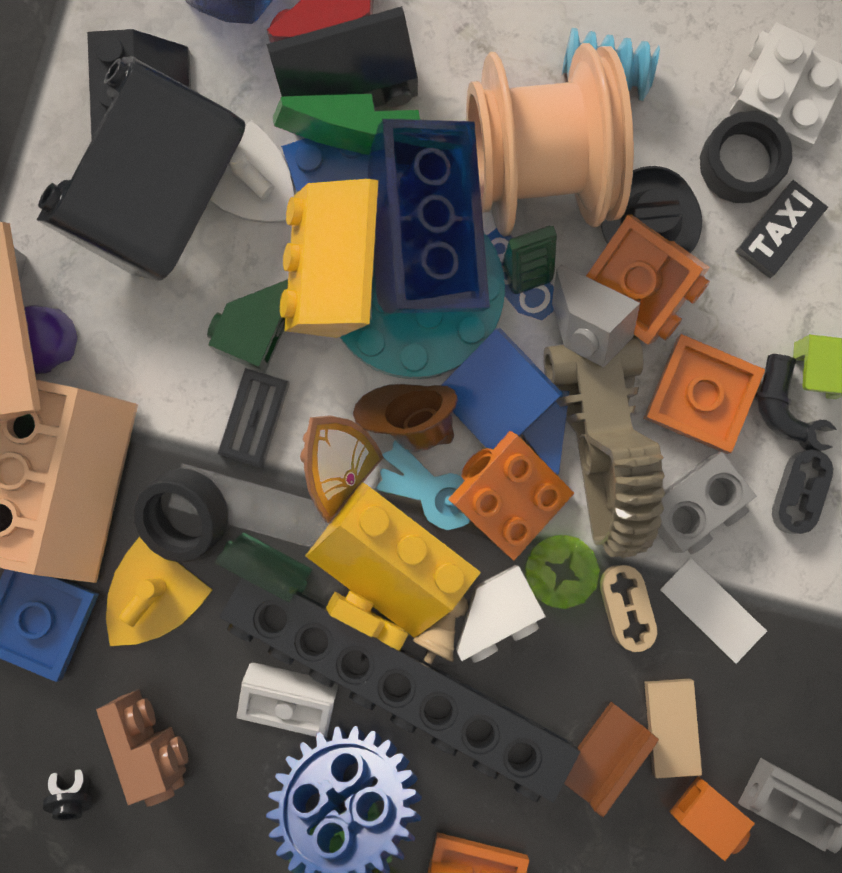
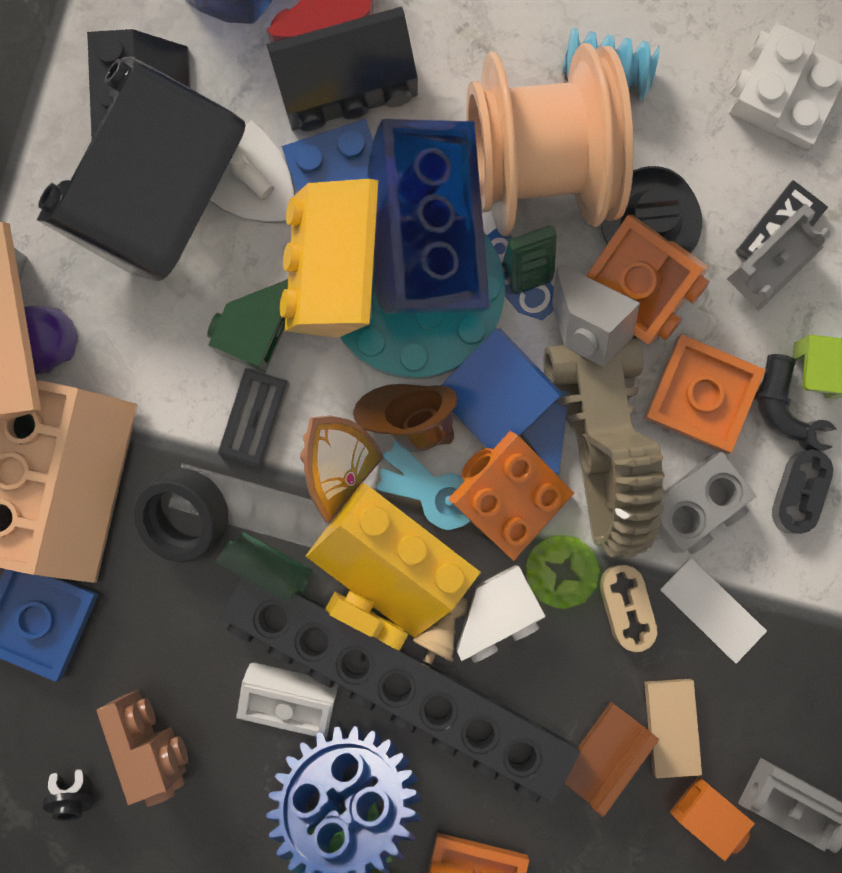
yellow shield [106,537,213,646] -> none
green slope [273,94,467,161] -> none
black tyre [700,111,793,203] -> none
none -> light grey hinge [727,204,831,311]

